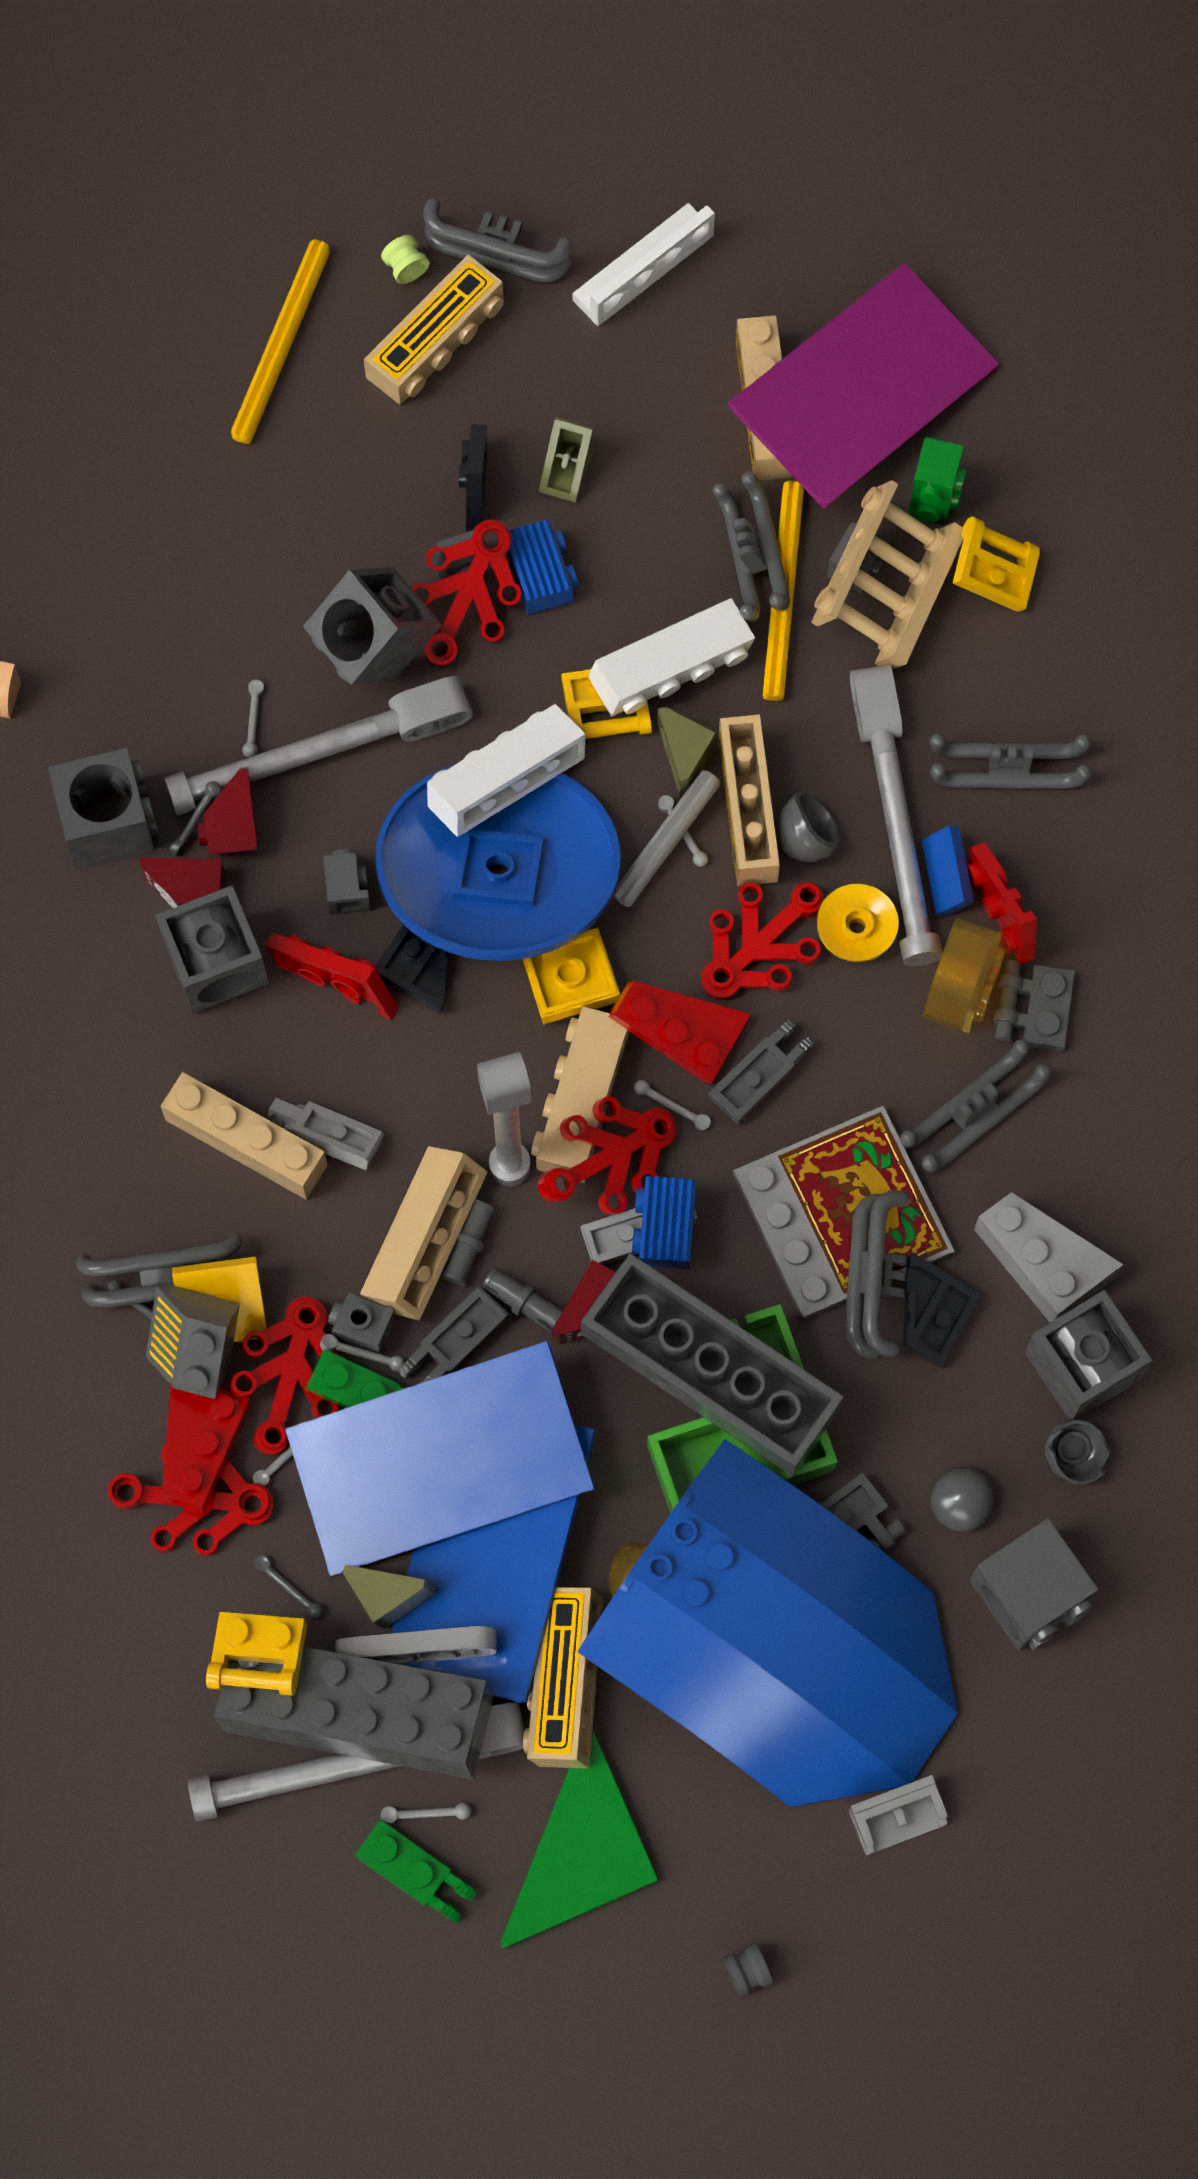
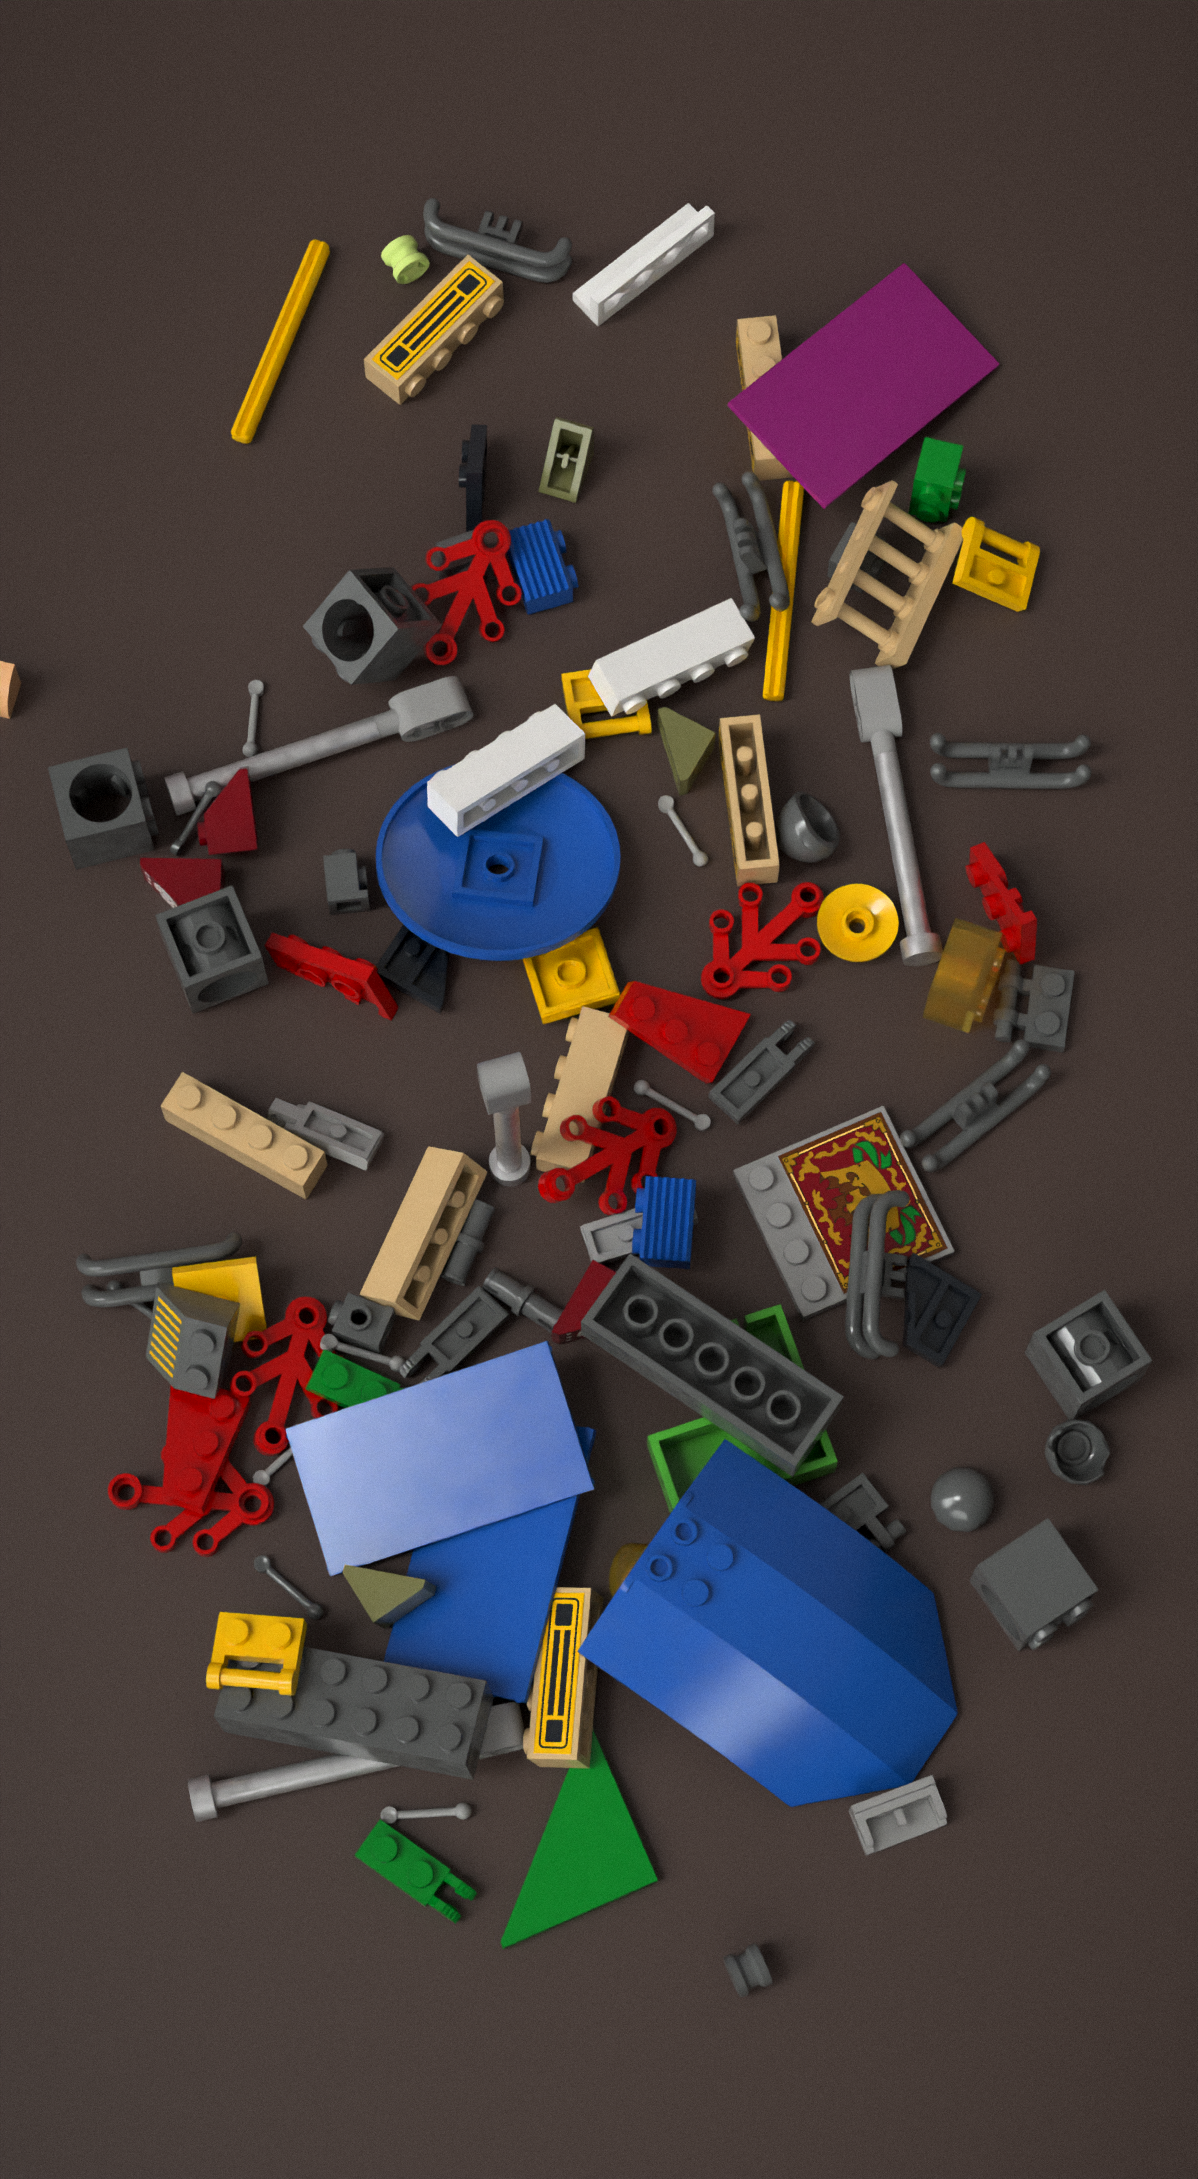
light grey beam [335,1626,497,1664] -> none
light grey axle [613,770,720,907] -> none
blue tile [922,825,974,917] -> none
light grey wedge [974,1192,1124,1323] -> none

